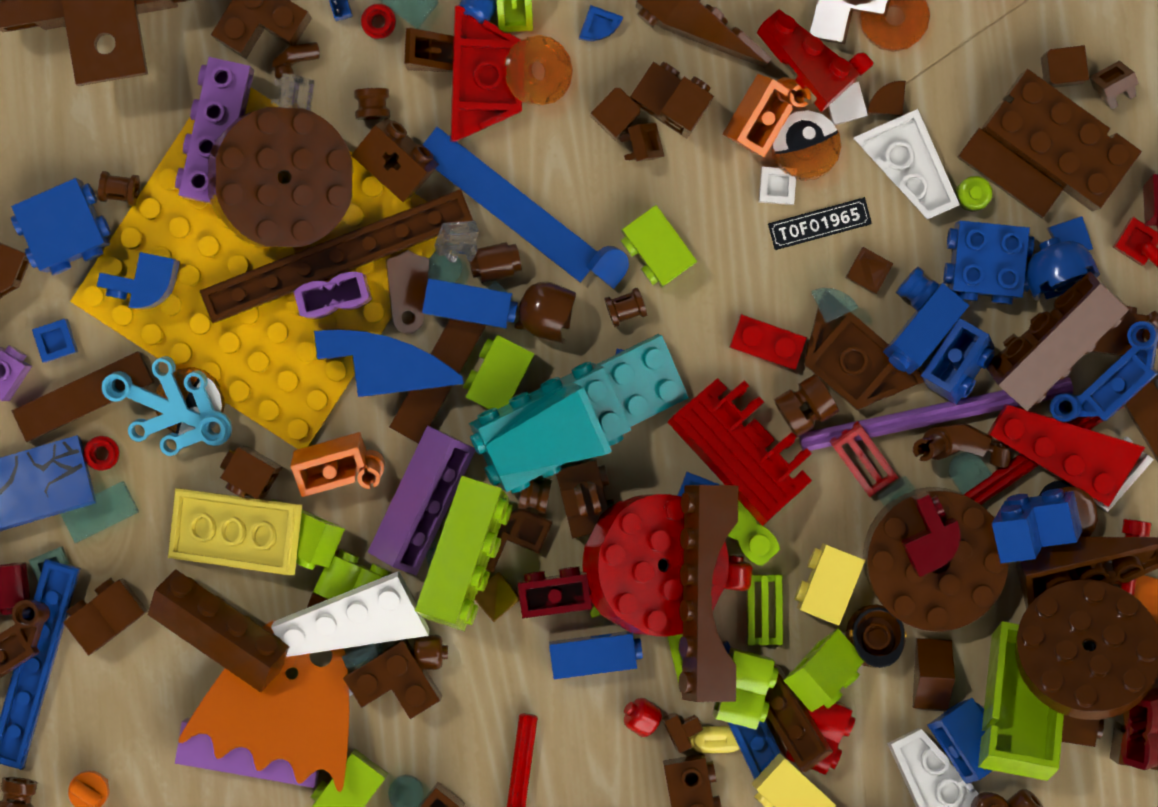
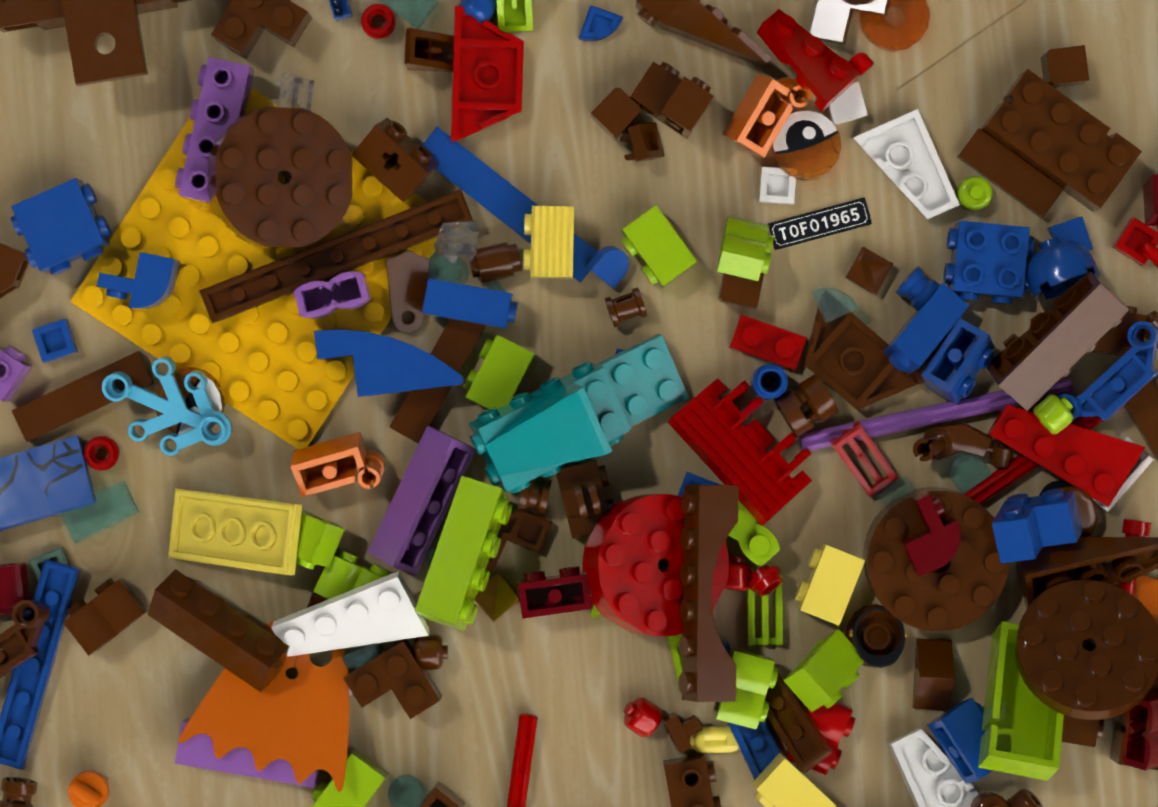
reddish brown bush [98,171,140,206] -> none
reddish brown brick [220,446,283,499] -> none
reddish brown arm [272,42,320,80] -> none
reddish brown wheel [354,88,390,120] -> none
clear orange tile [505,35,573,106] -> none
reddish brown helmet [514,282,576,344] -> none
blue brick [549,631,643,680] -> none
reddish brown tile [867,80,906,117] -> none
reddish brown tile [1089,60,1139,109] -> none
none -> light yellow brick [524,206,574,279]
none -> lime brick [717,216,774,281]
none -> reddish brown piece [718,273,764,309]
none -> red plate [749,565,783,597]
none -> blue brick [750,364,788,399]
none -> lime piece [1033,394,1073,435]

